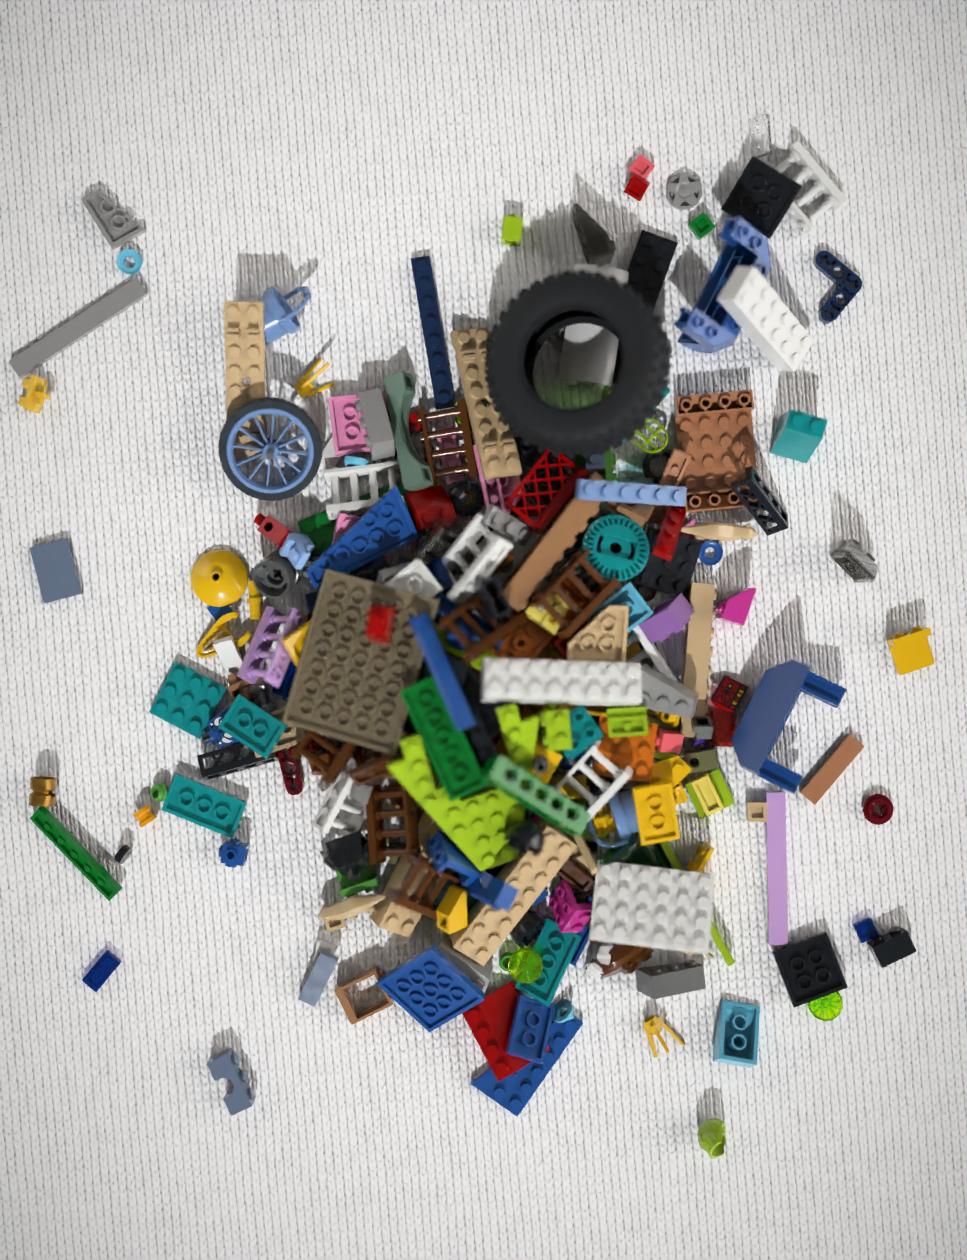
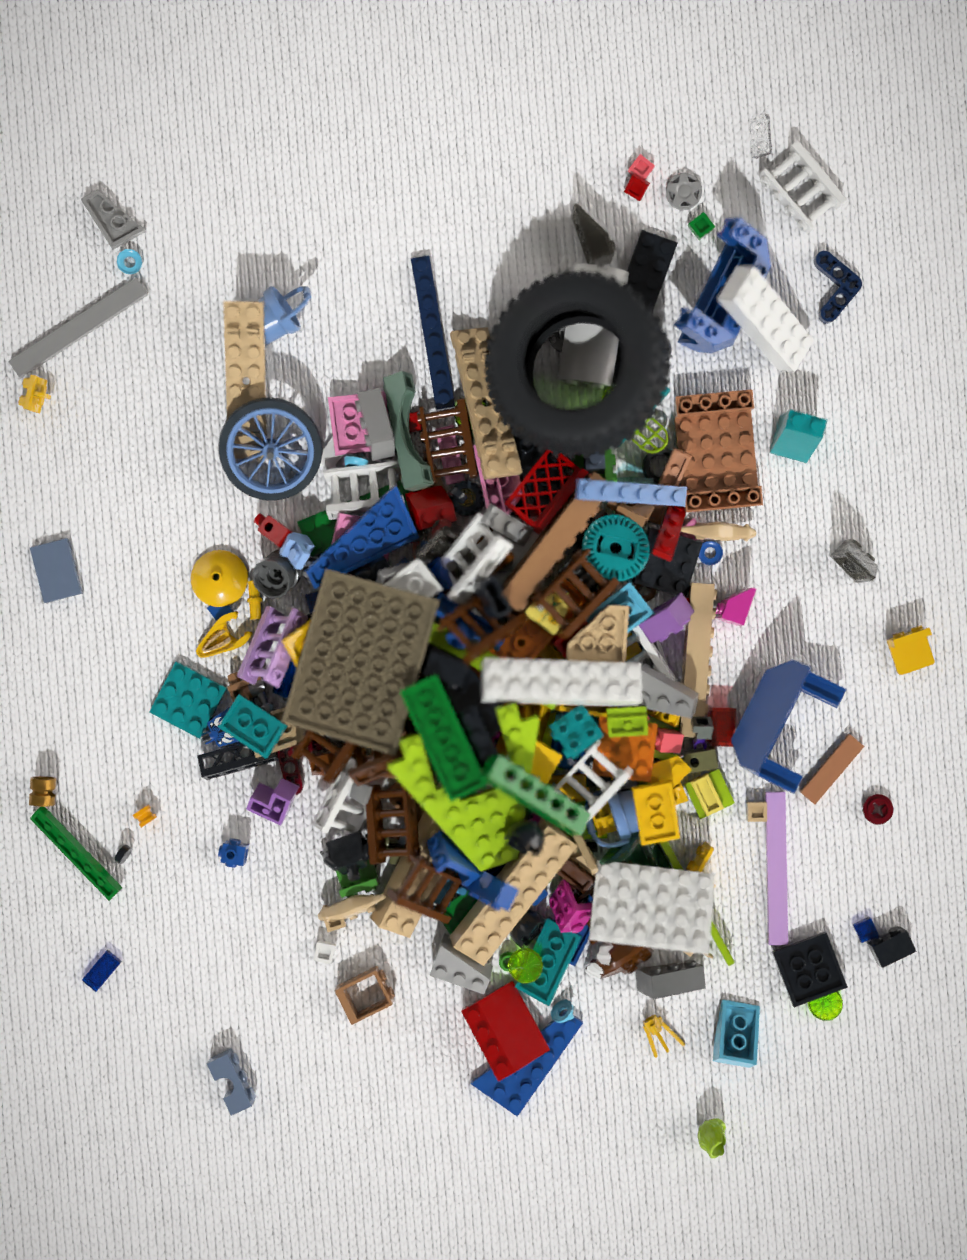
bright green plate [151,783,168,802] -> none
teal plate [161,774,248,838] -> none
white tile [213,636,244,673] -> none
yellow plant [294,358,335,398] -> none
sand blue tile [298,950,339,1007] -> none
red torso [366,604,396,645] -> none
blue plate [377,944,486,1033] -> none
blue tile [409,613,476,732] -> none
yellow slope [436,884,468,934] -> none
lime brick [501,214,523,246] -> none
blue plate [505,995,555,1064] -> none
dark grey pin [532,755,548,774] -> none
lime bracket [540,705,572,752] -> none
piece [710,675,749,712] -> none
black plate [721,156,803,239] -> none
black fence [731,465,789,536] -> none
none -> medium lavender brick [246,778,299,826]

